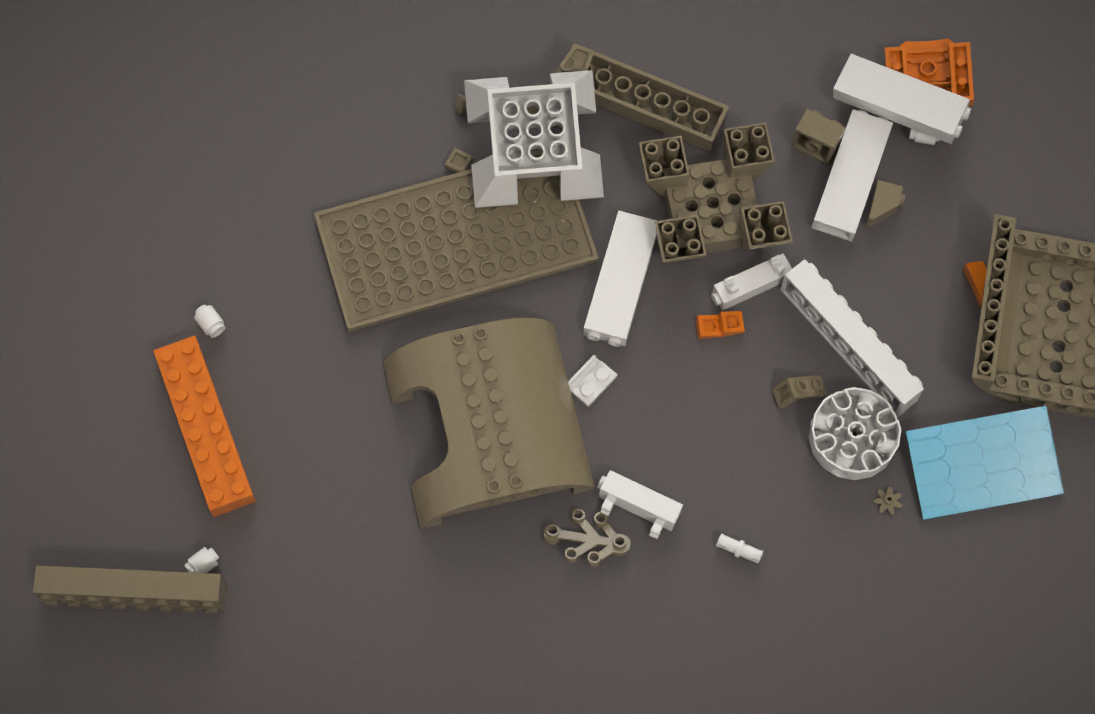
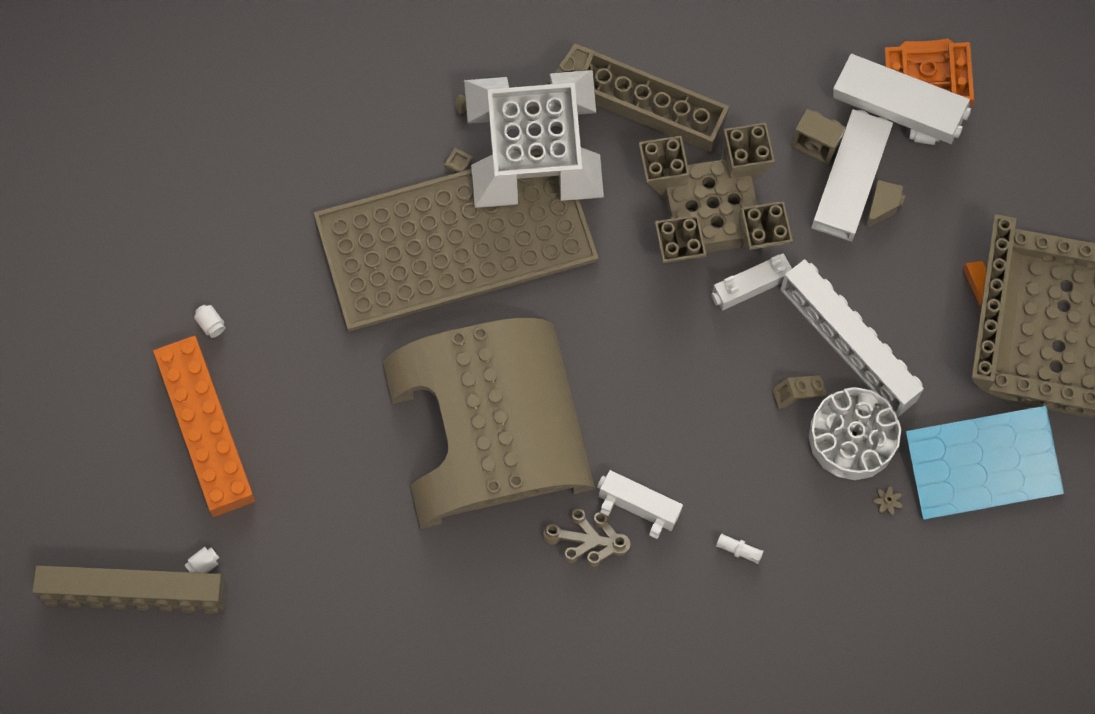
white plate [568,355,618,407] -> none
white brick [583,210,657,347] -> none
orange slope [695,311,745,339] -> none

